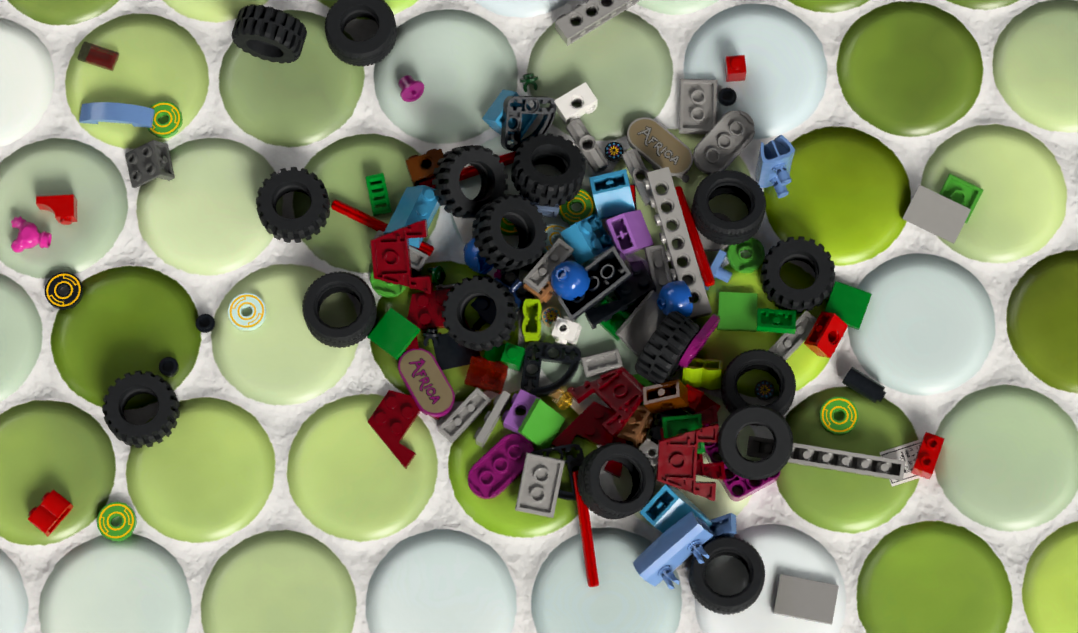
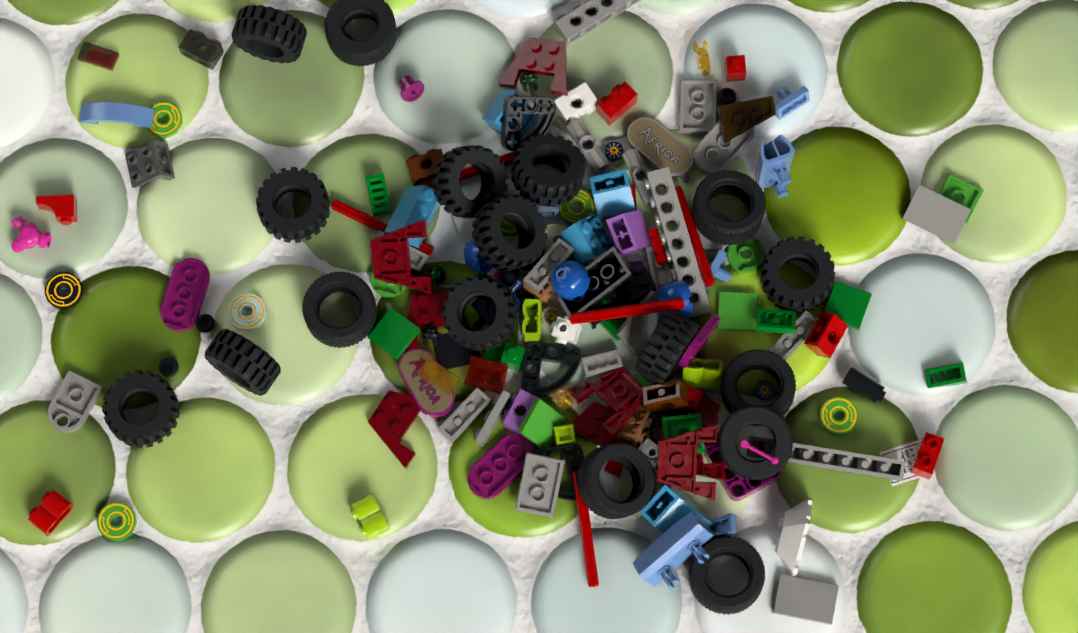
none -> light grey tile [48,371,104,433]
none -> magenta tile [160,258,210,332]
none -> clear smoke brick [178,29,224,70]
none -> black tyre [205,329,281,396]
none -> lime brick [350,493,391,540]
none -> clear yellow plate [418,358,460,395]
none -> dark red wing [498,37,568,96]
none -> lime tile [553,424,576,447]
none -> red axle [569,298,685,325]
none -> red brick [597,82,638,126]
none -> red axle [648,227,667,265]
none -> clear yellow plate [693,40,711,75]
none -> dark brown wing [717,96,776,143]
none -> dark pink hinge [741,440,779,464]
none -> medium blue tile [774,85,810,120]
none -> white wedge [774,498,813,577]
none -> green slope [925,362,967,389]

